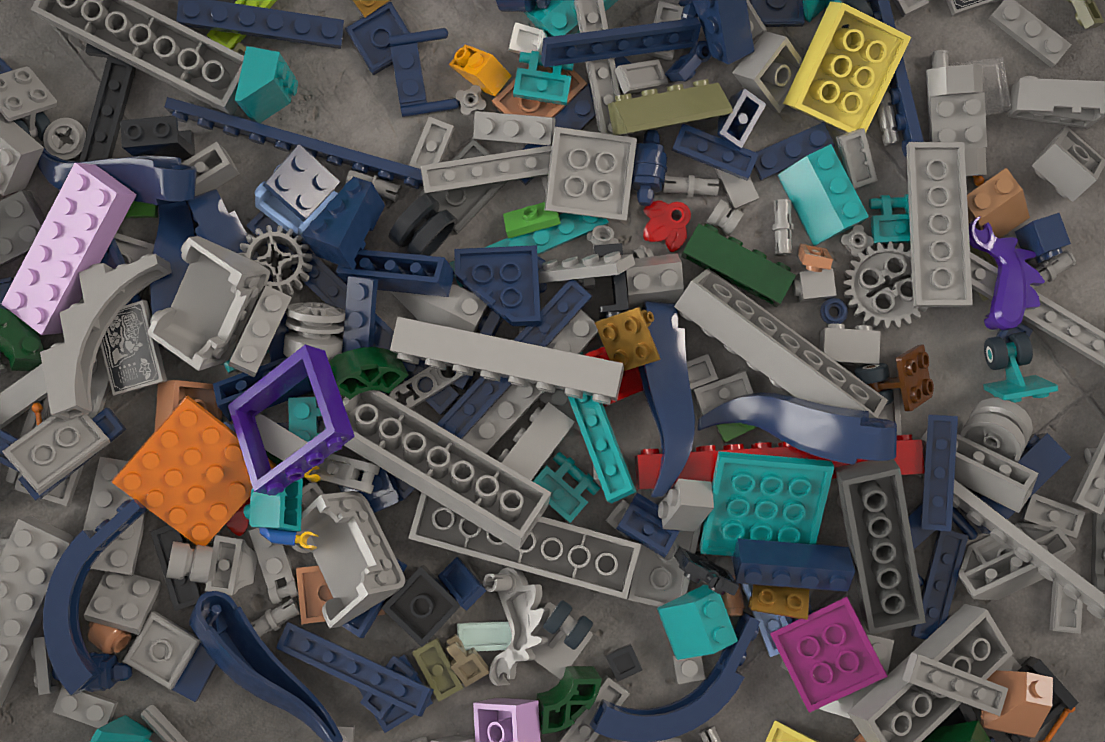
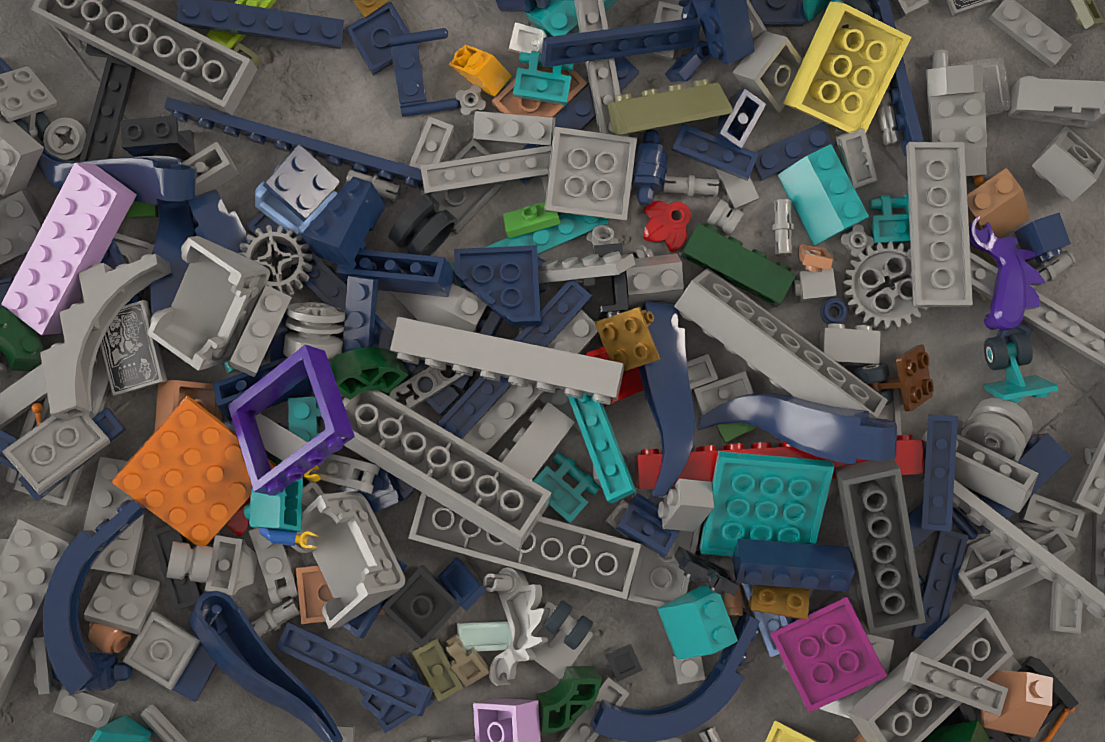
teal slope [235,46,298,123] -> none
light grey tile [614,59,669,94] -> none

